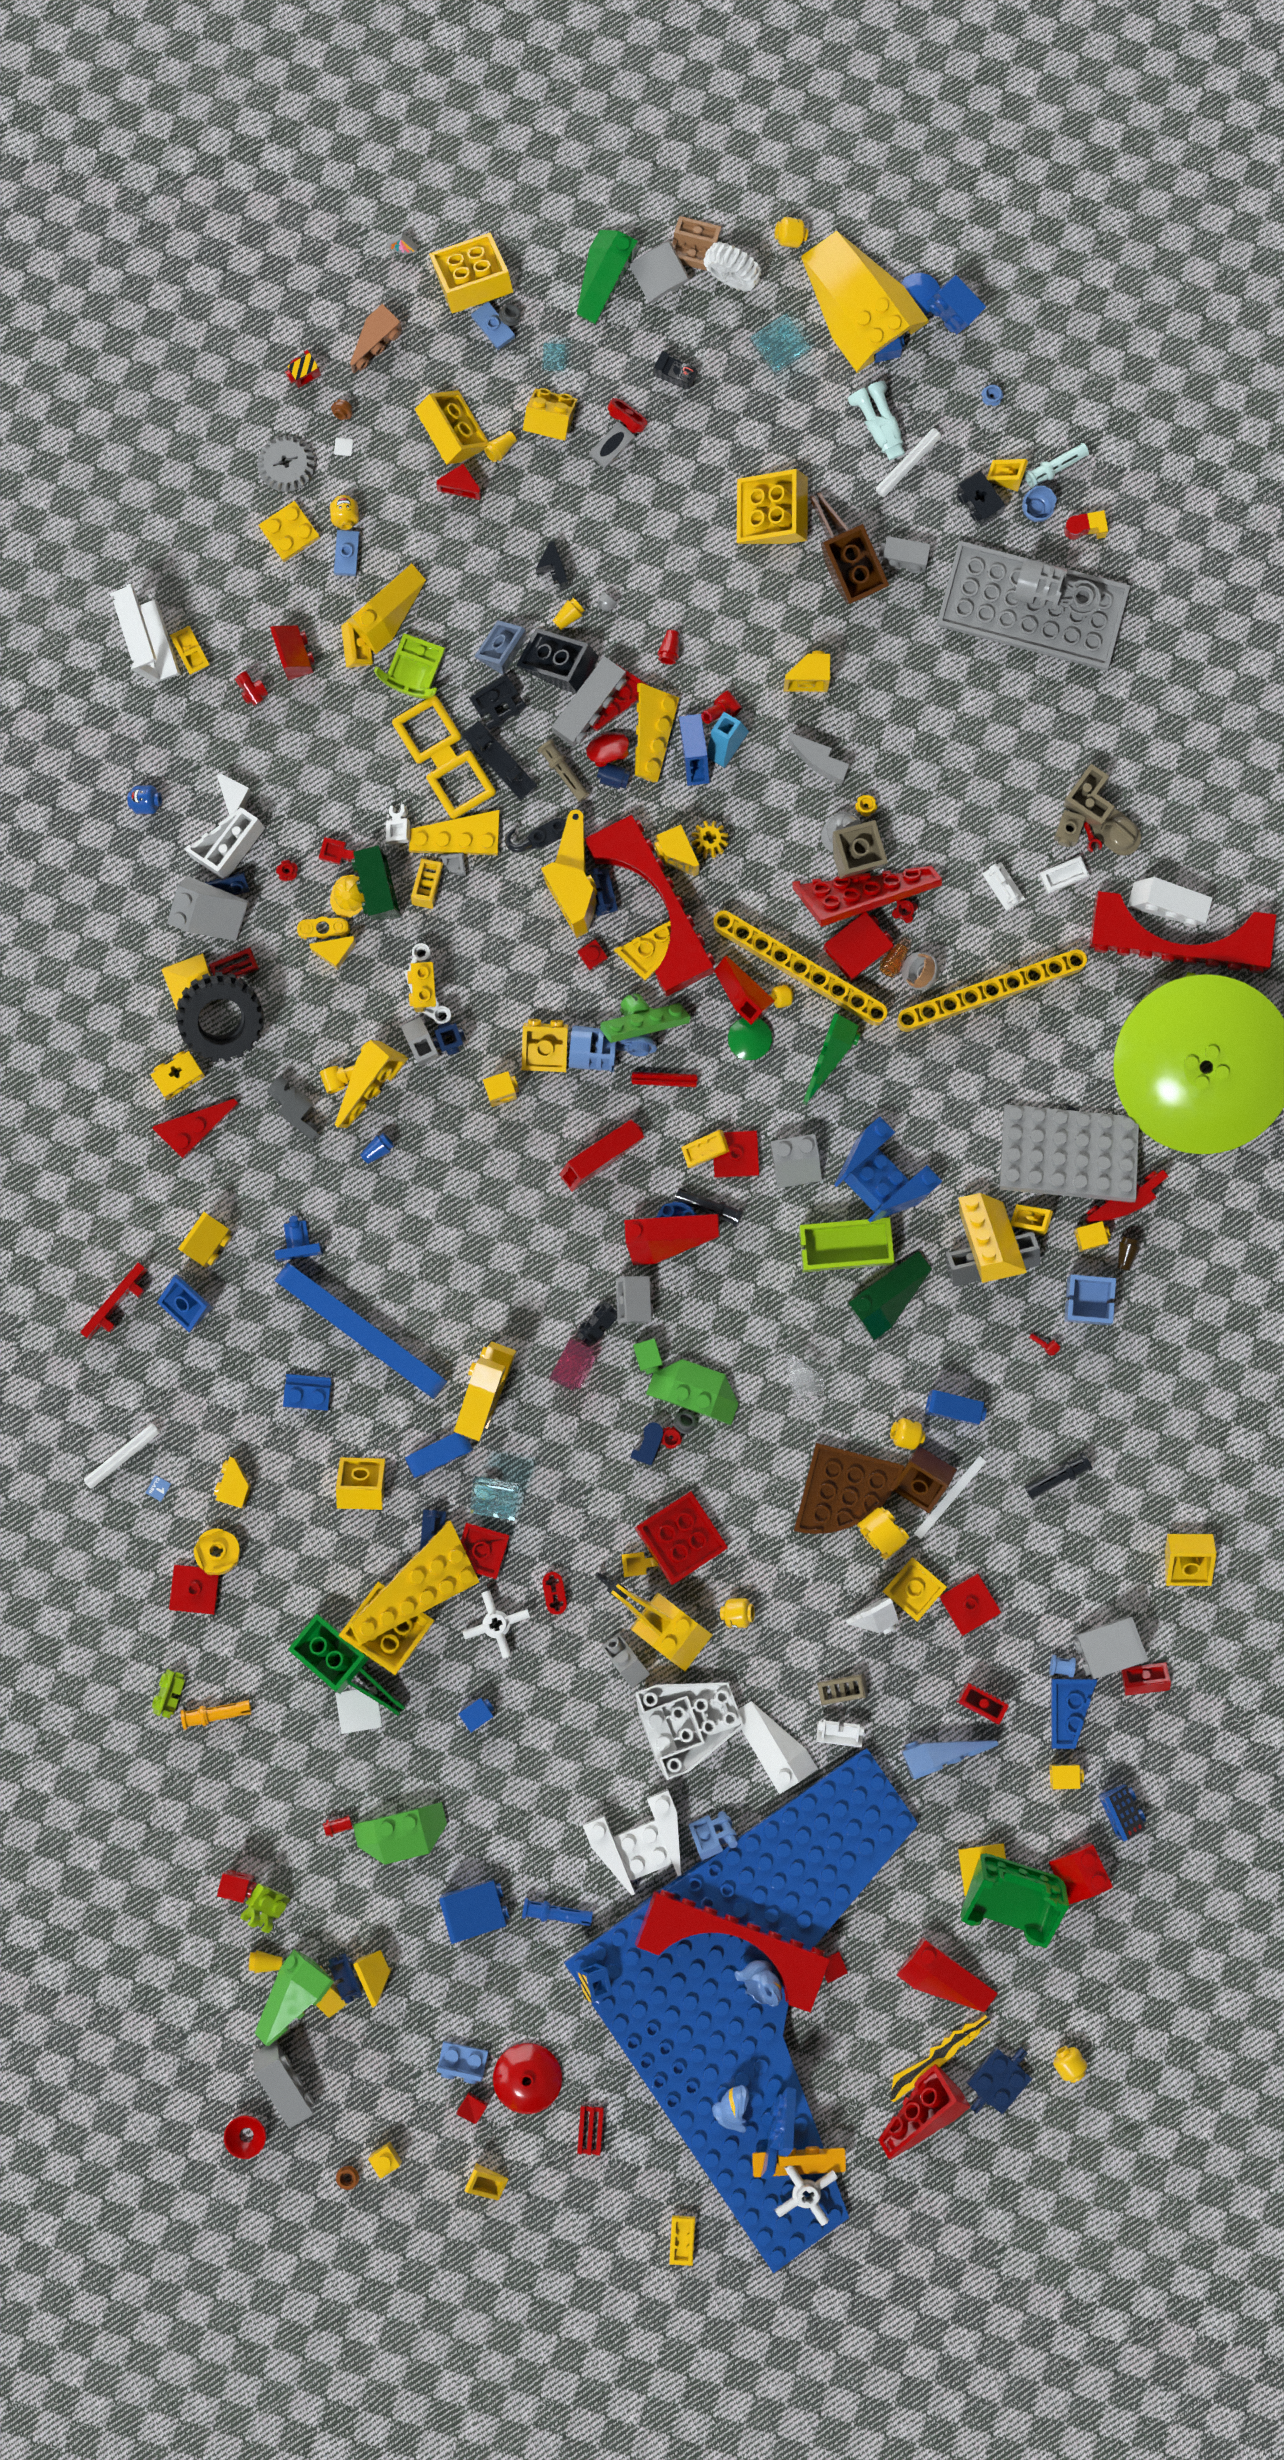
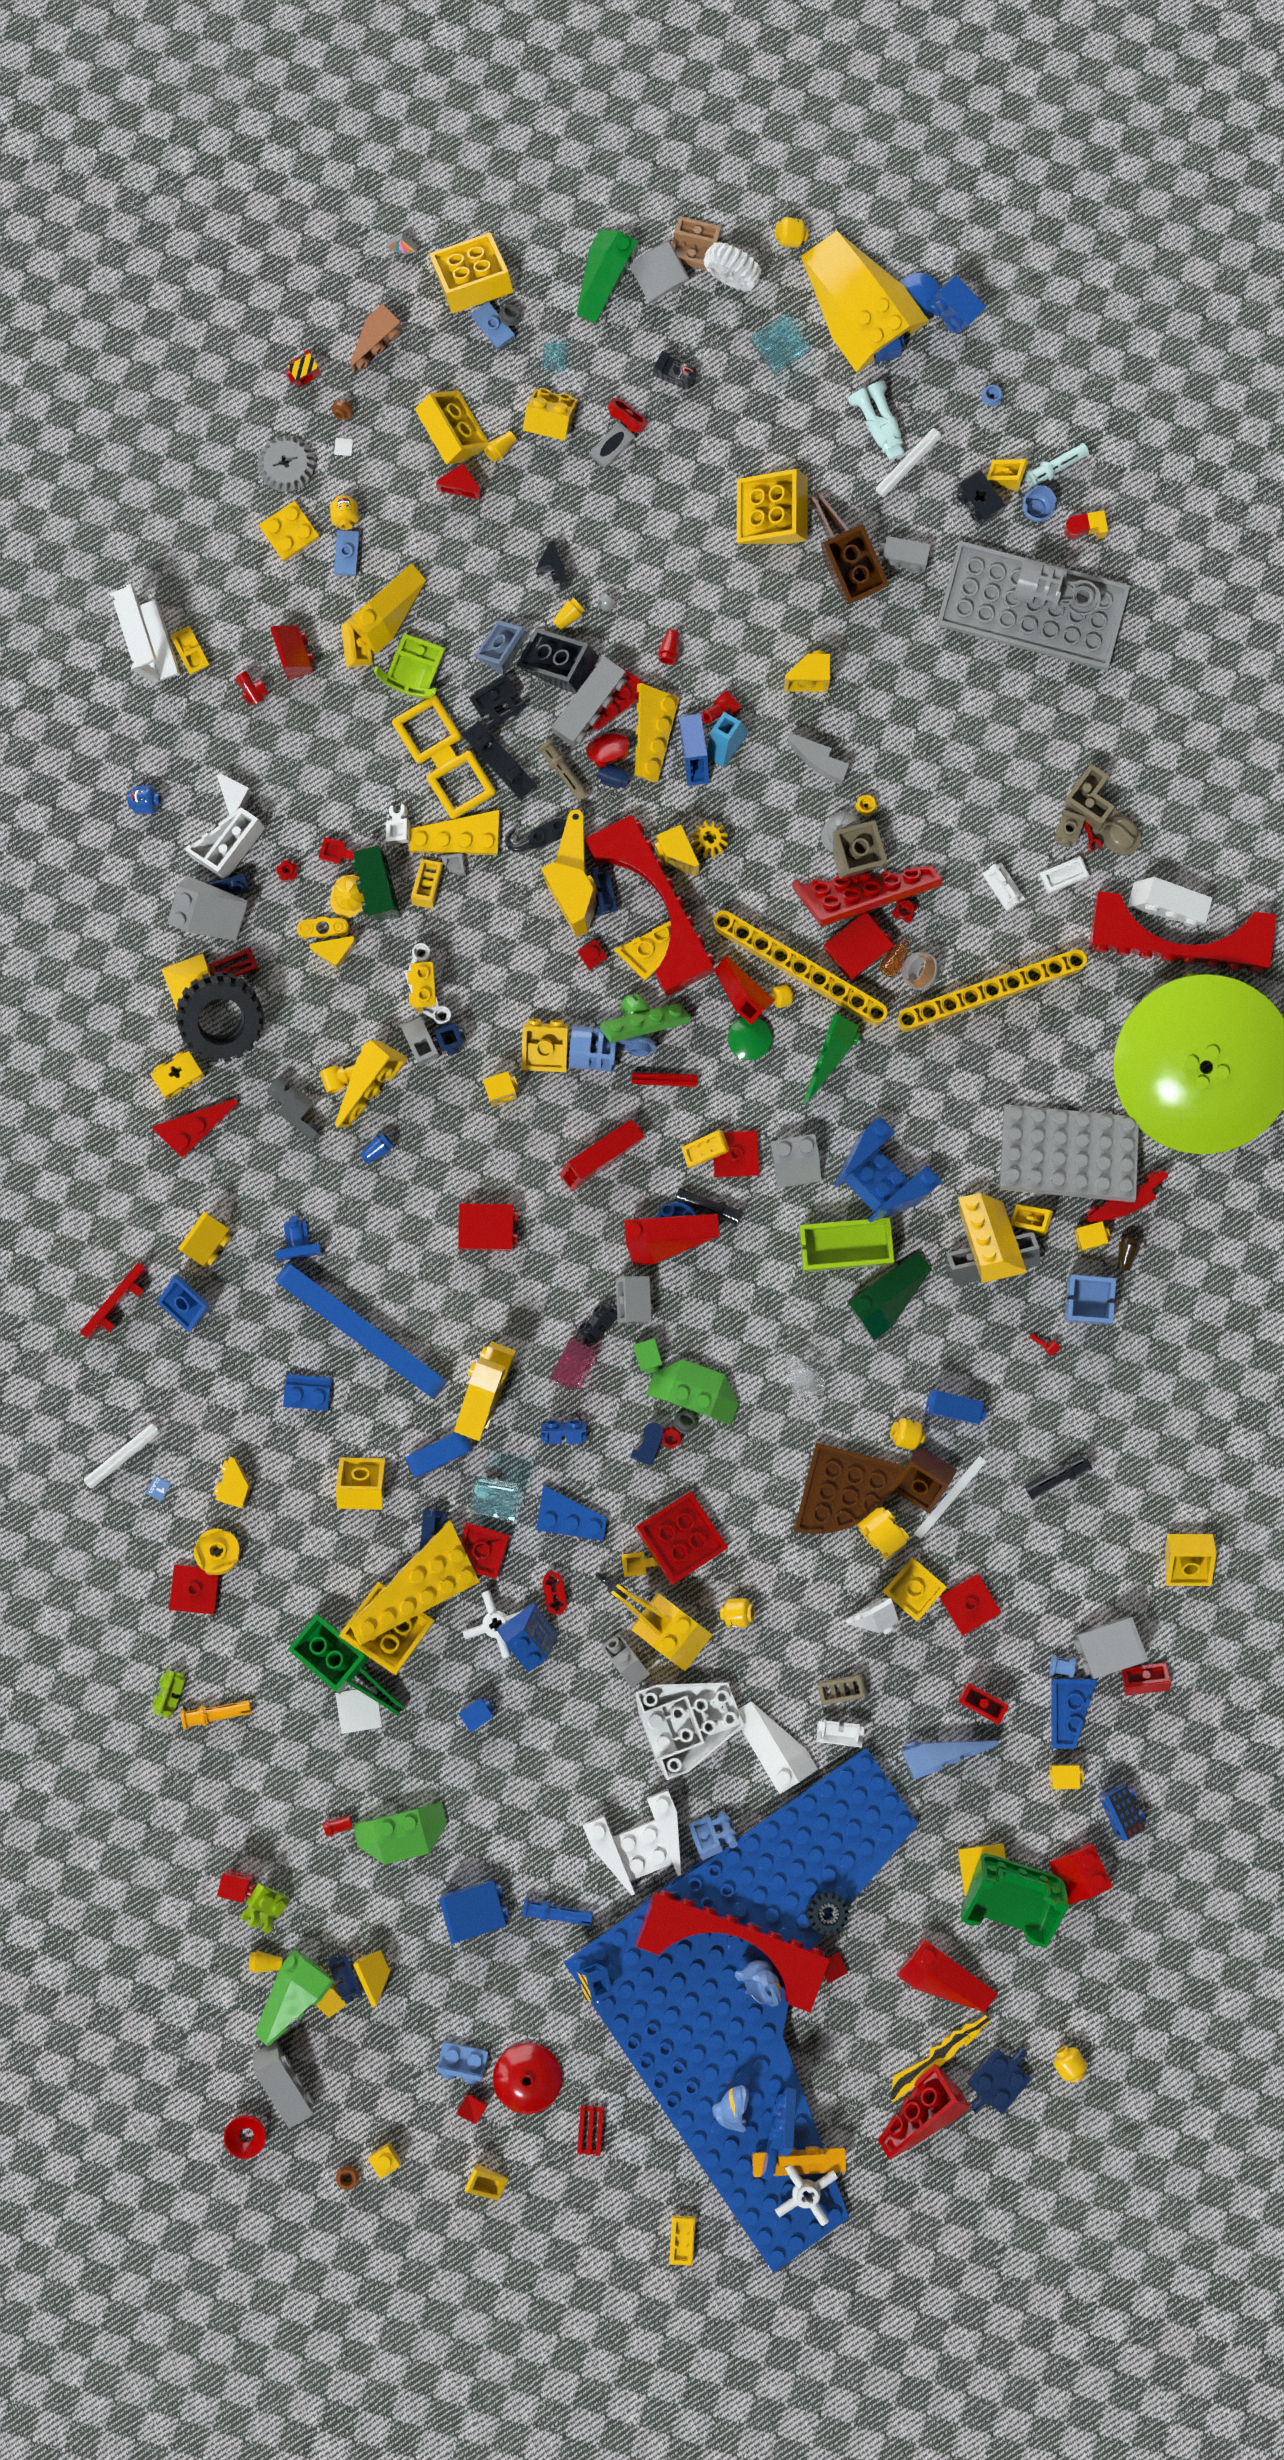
none -> red brick [458,1203,519,1252]
none -> blue slope [497,1602,558,1673]
none -> blue wing [536,1485,607,1541]
none -> blue hinge [541,1420,587,1444]
none -> black bush [806,1891,850,1936]

